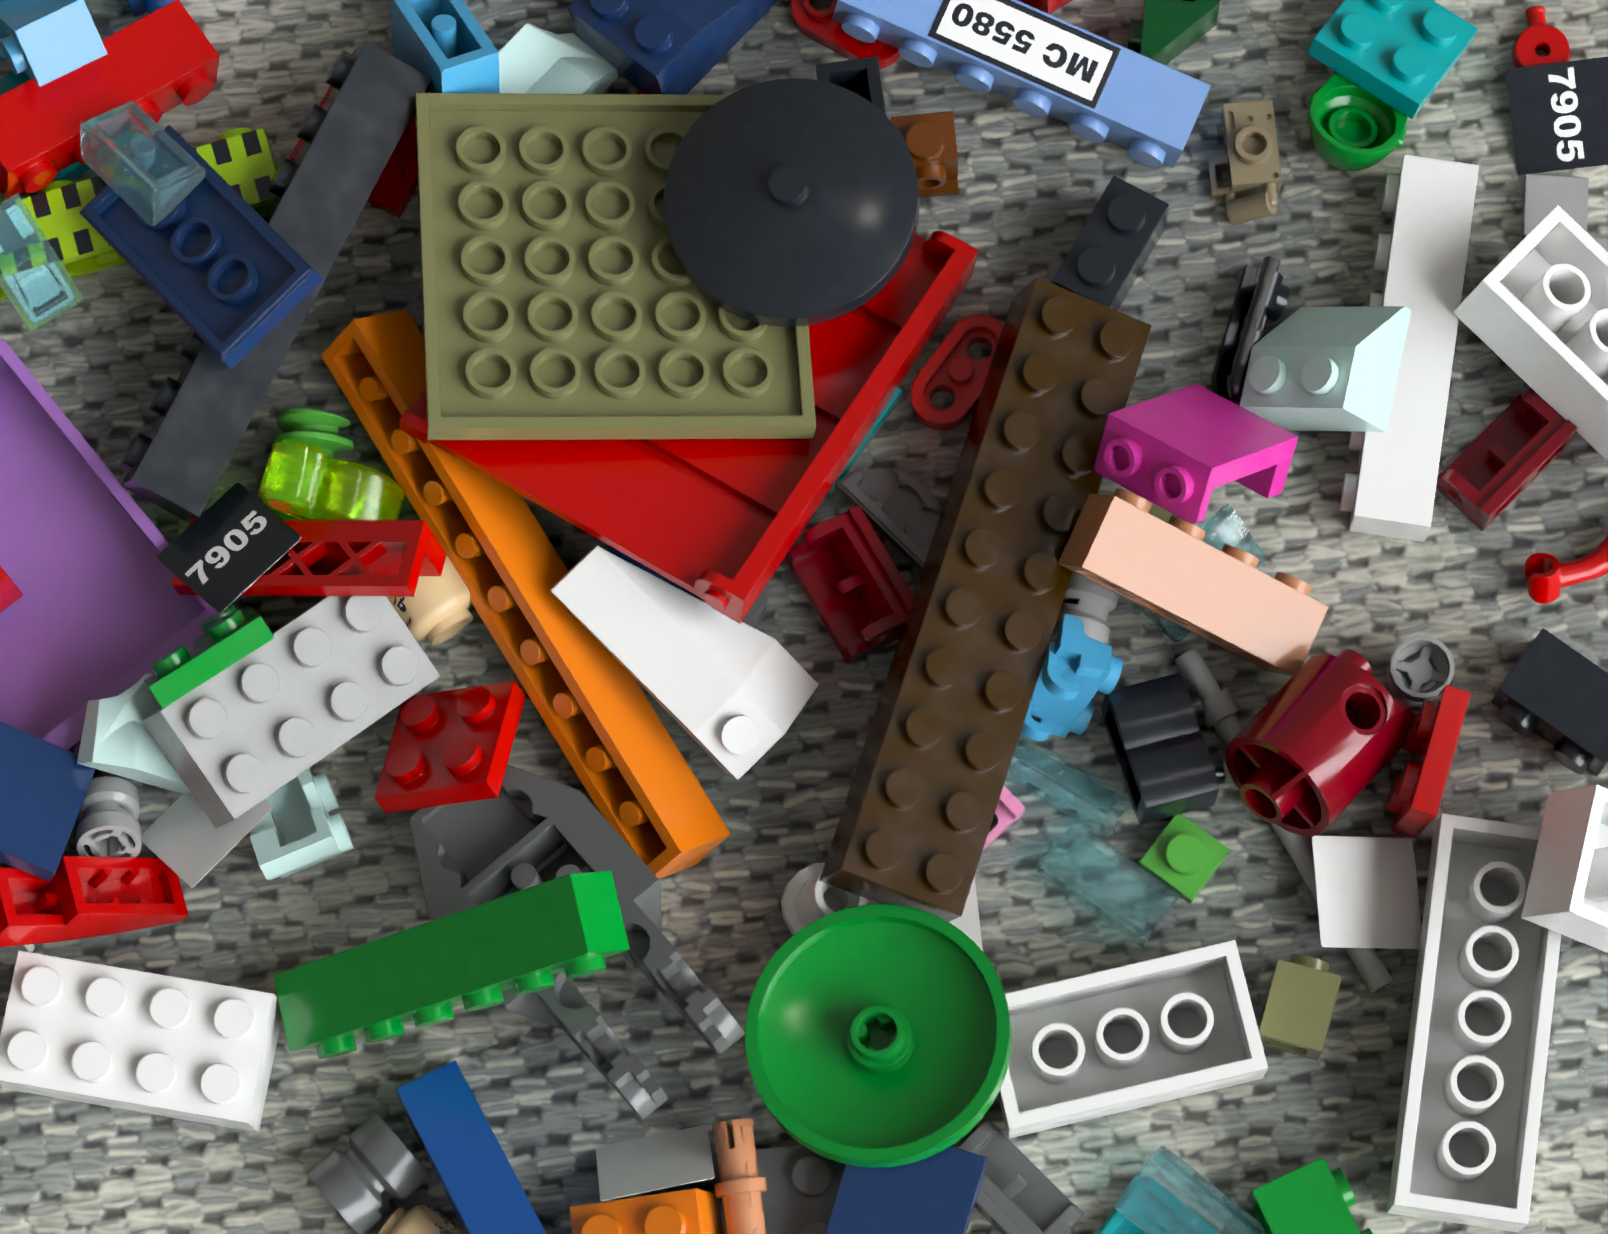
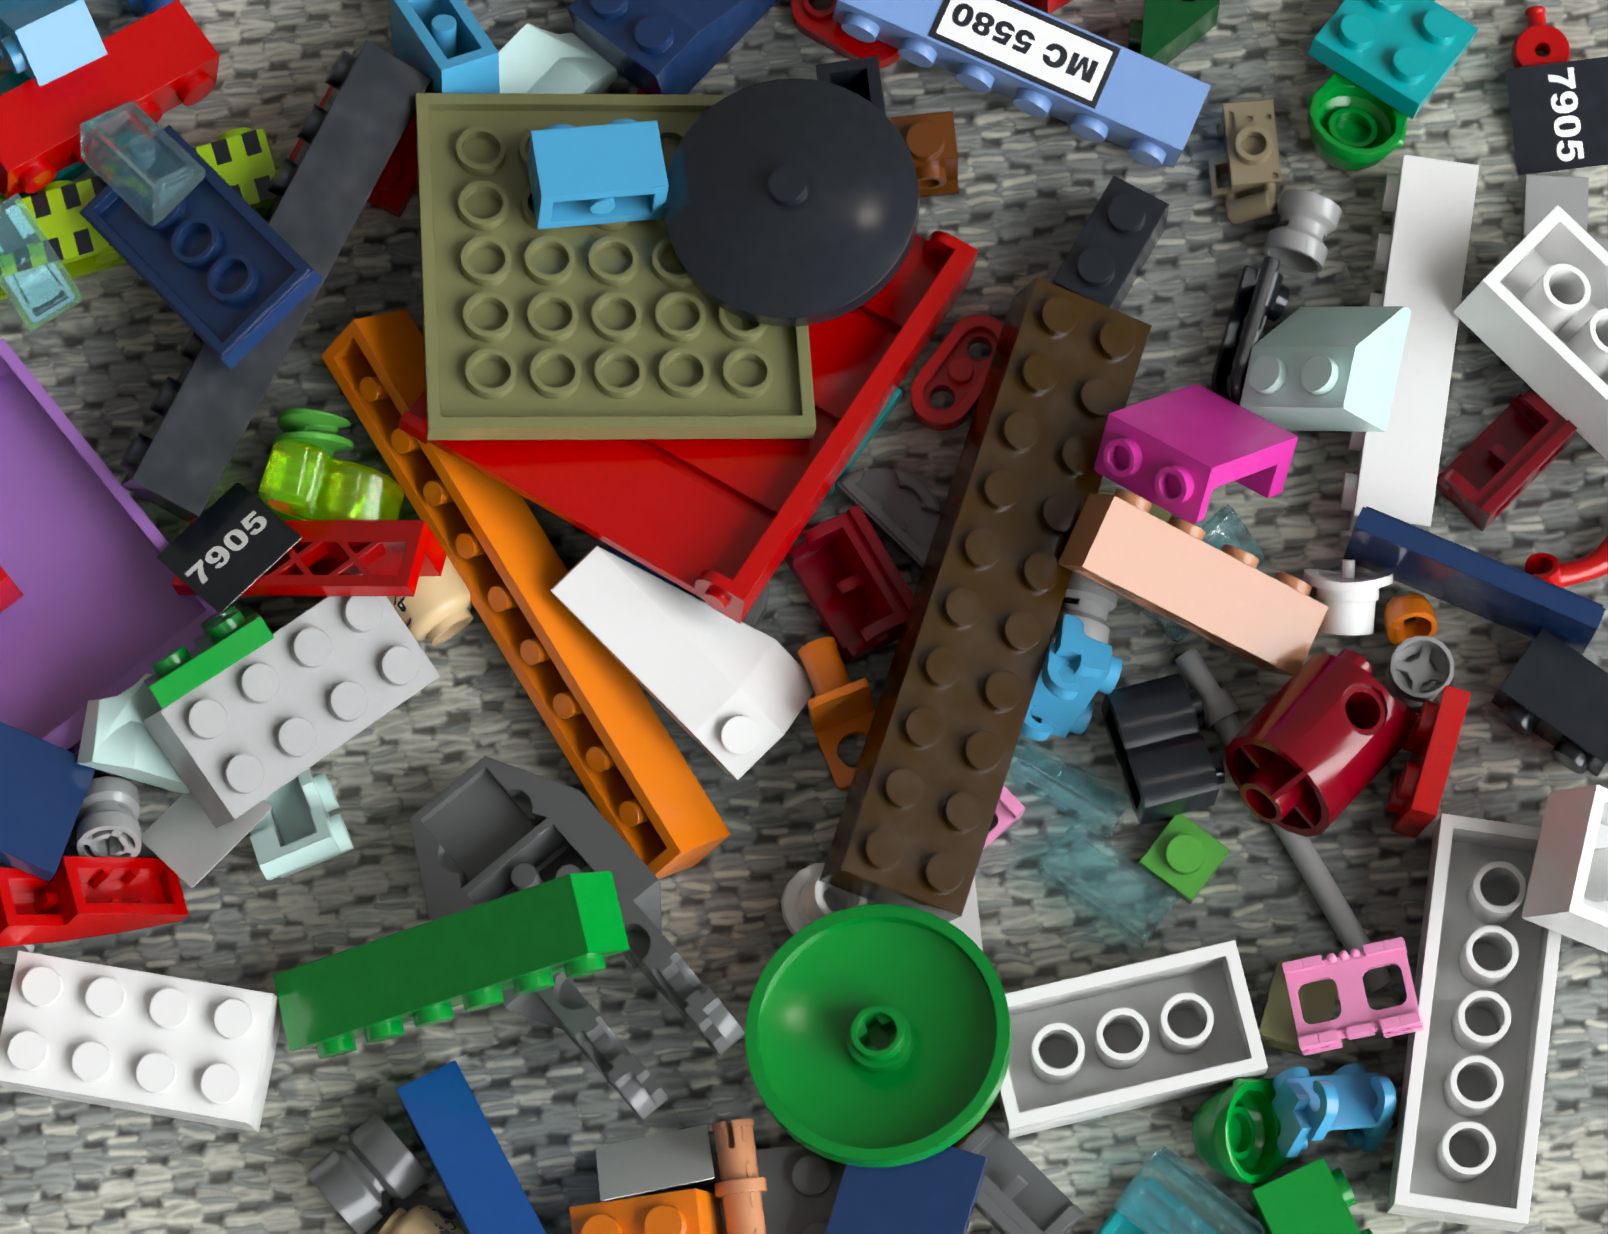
red plate [374,680,526,814] -> none
white sticker [1312,836,1421,949] -> none
none -> dark azure brick [527,119,669,229]
none -> orange bracket [797,637,875,791]
none -> green hat [1191,1078,1291,1188]
none -> light grey wheel [1263,189,1342,273]
none -> dark azure piece [1271,1063,1397,1158]
none -> bright pink piece [1282,937,1424,1056]
none -> white piece [1303,559,1393,635]
none -> dark blue tile [1343,506,1606,655]
none -> orange hinge [1383,591,1438,646]

